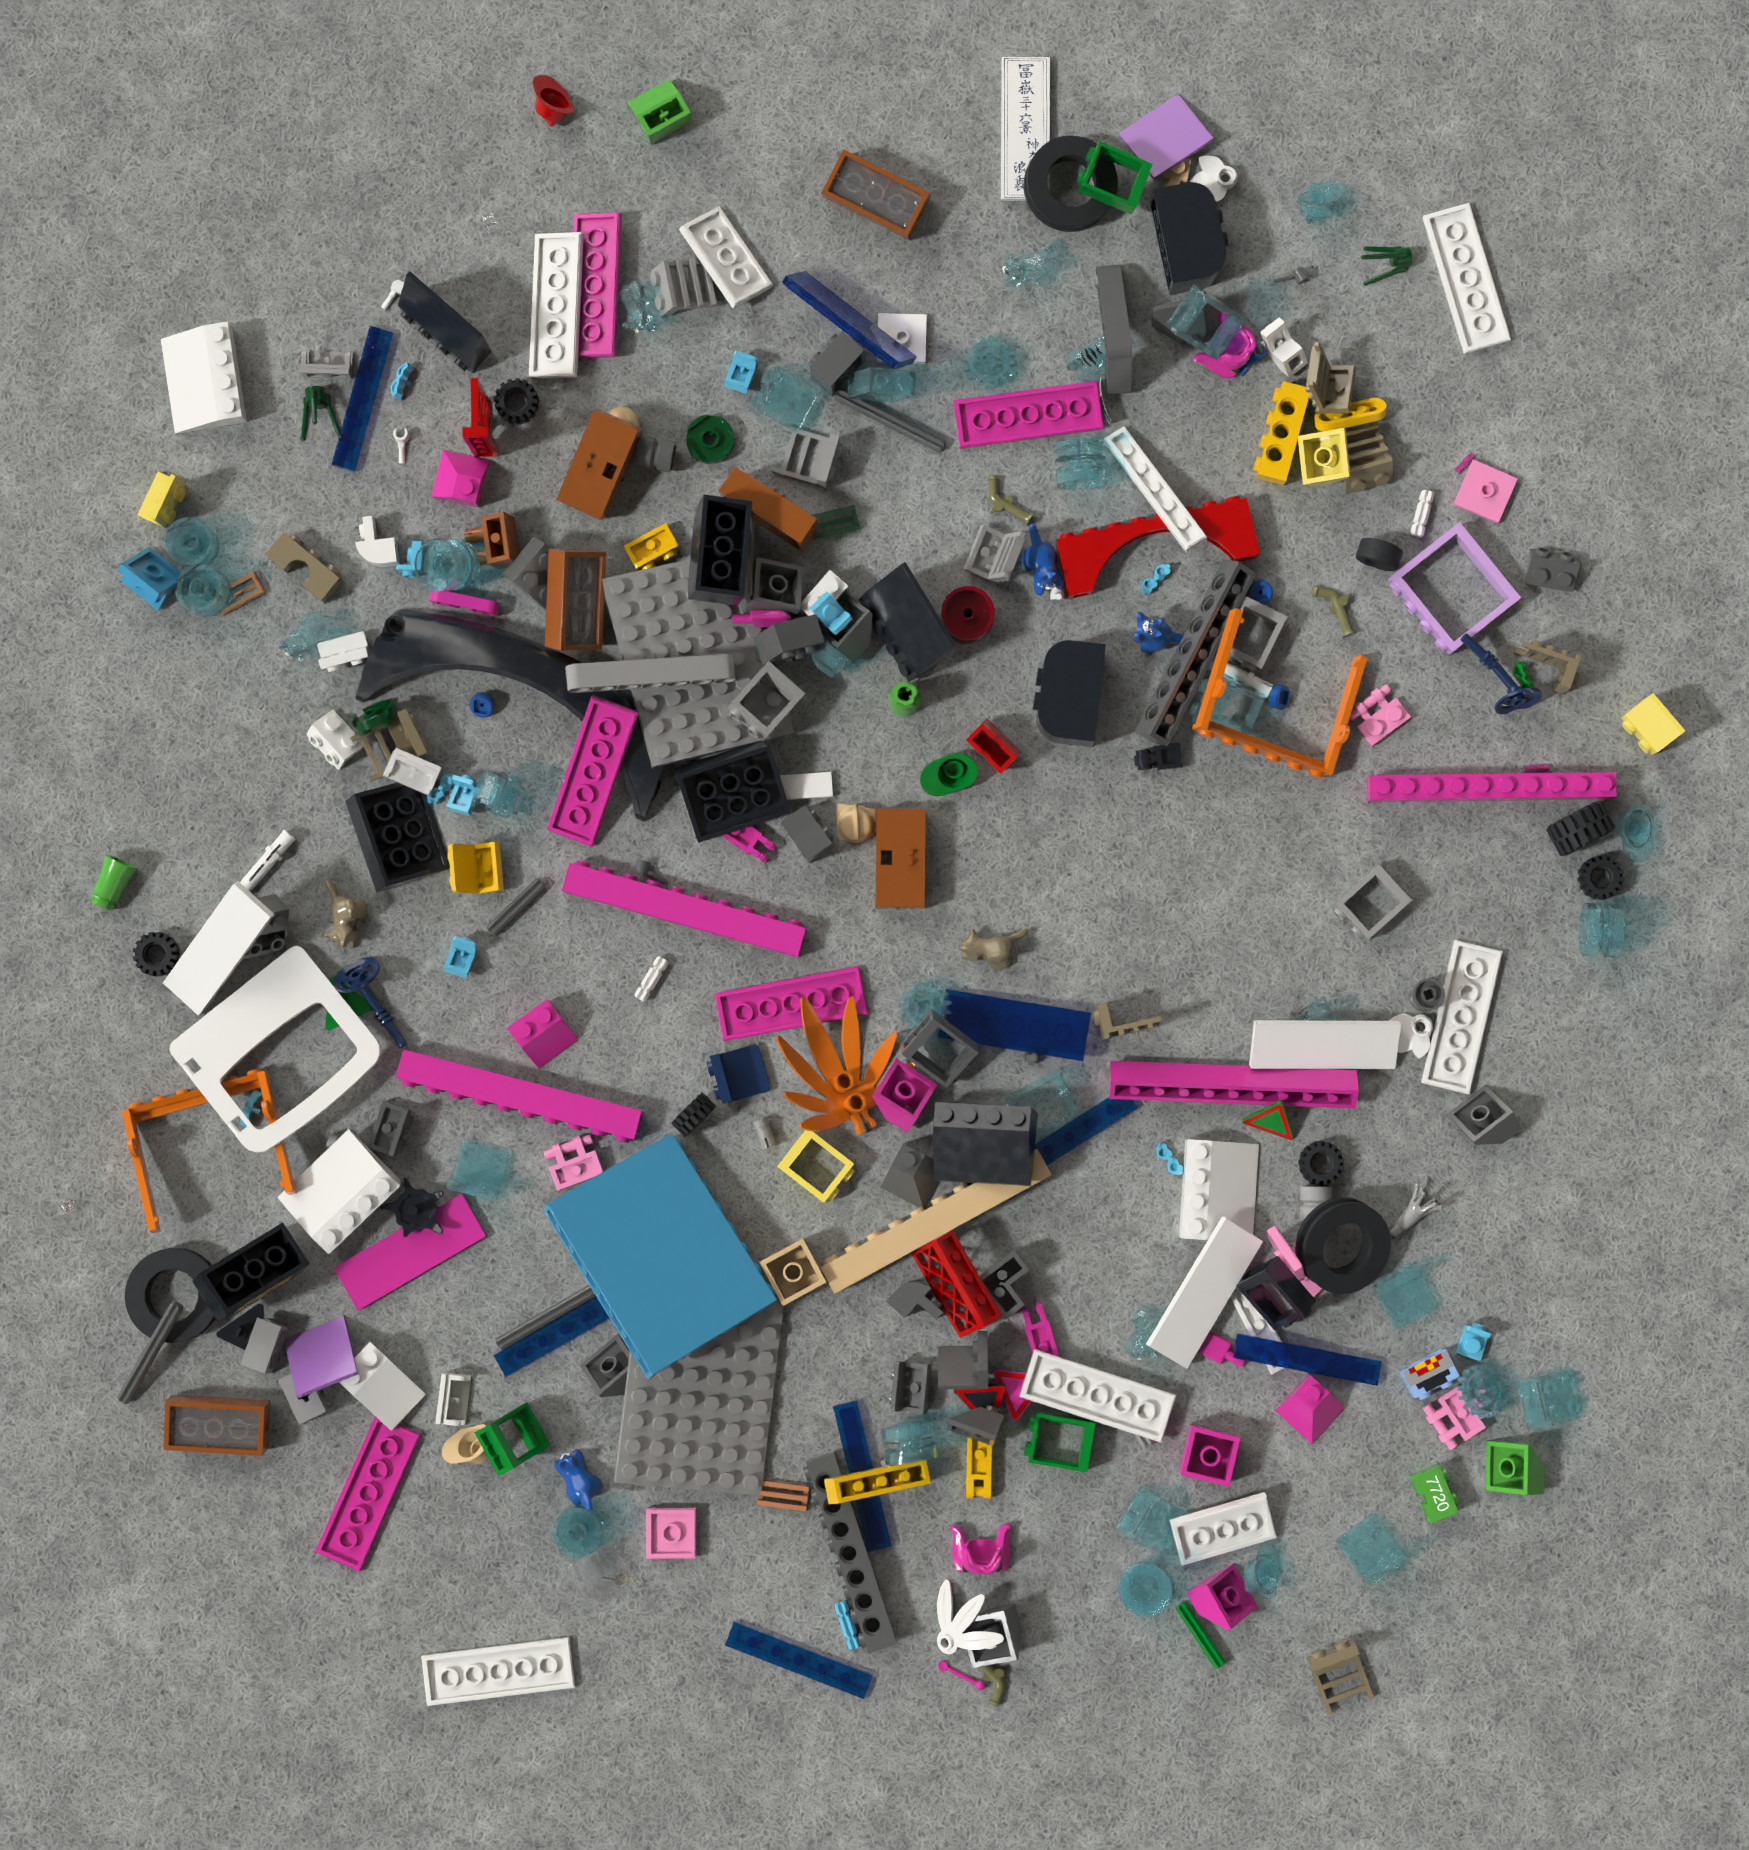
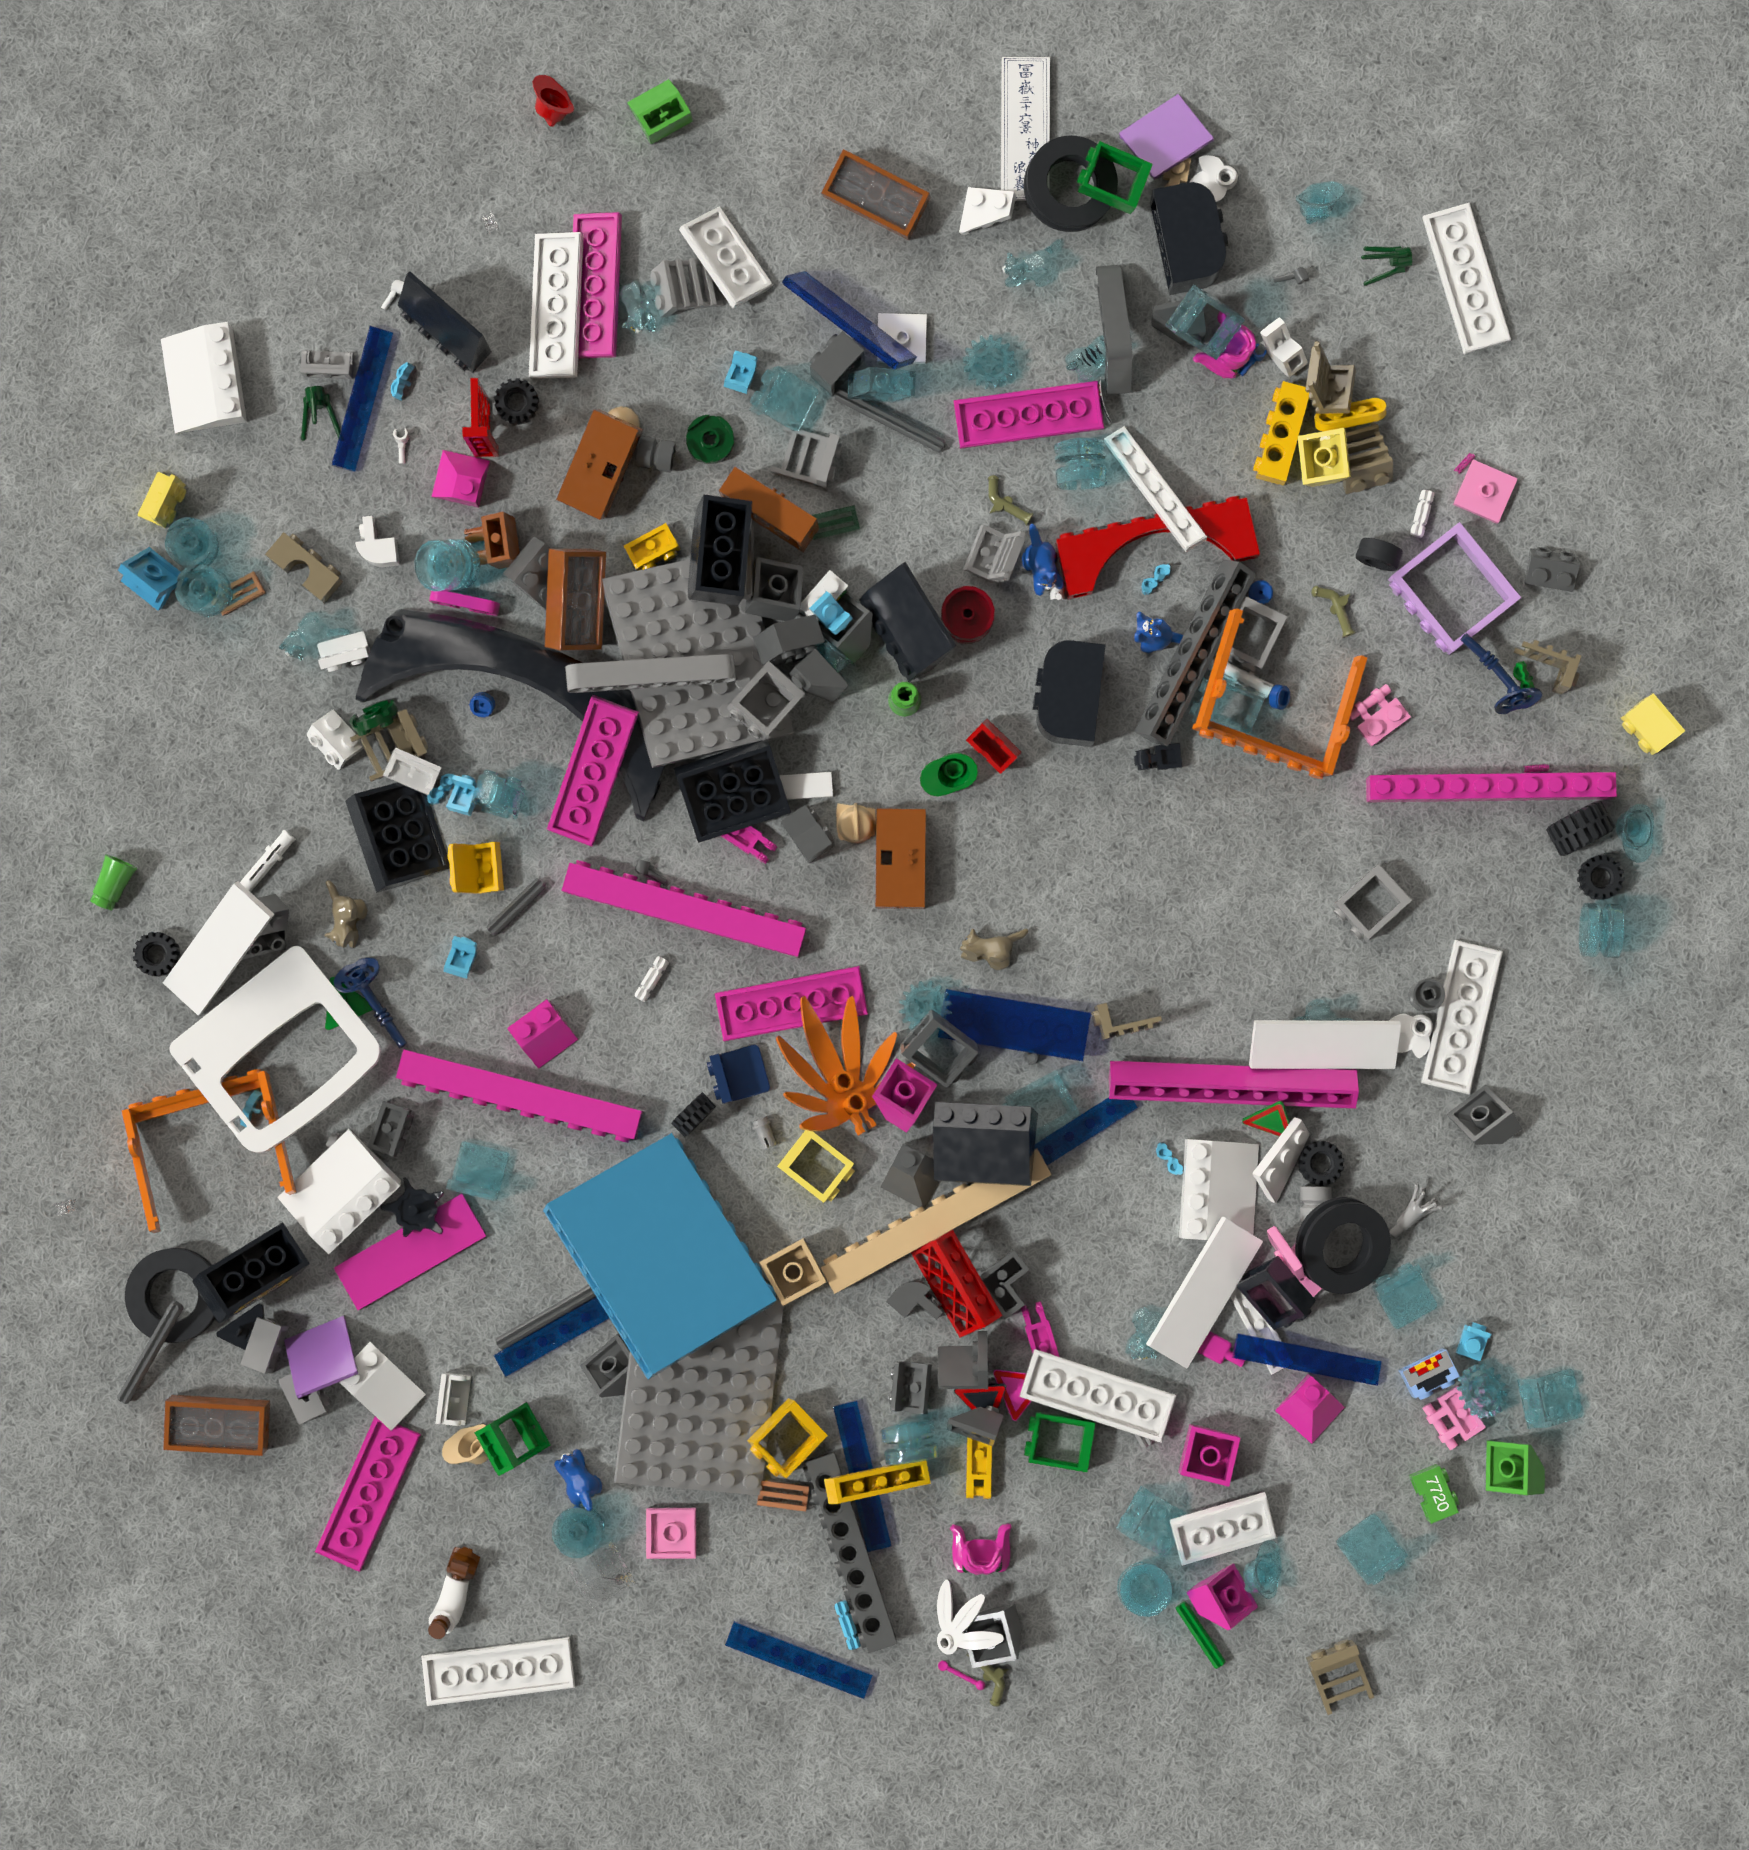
medium azure bracket [396,541,425,578] -> none
bright pink plate [544,1134,604,1191] -> none
dark pink piece [732,610,791,627] -> none
none -> piece [428,1546,480,1639]
none -> yellow window [747,1398,828,1478]
none -> dark grey slope [789,649,848,702]
none -> white wing [959,187,1016,235]
none -> white wing [1252,1117,1310,1204]

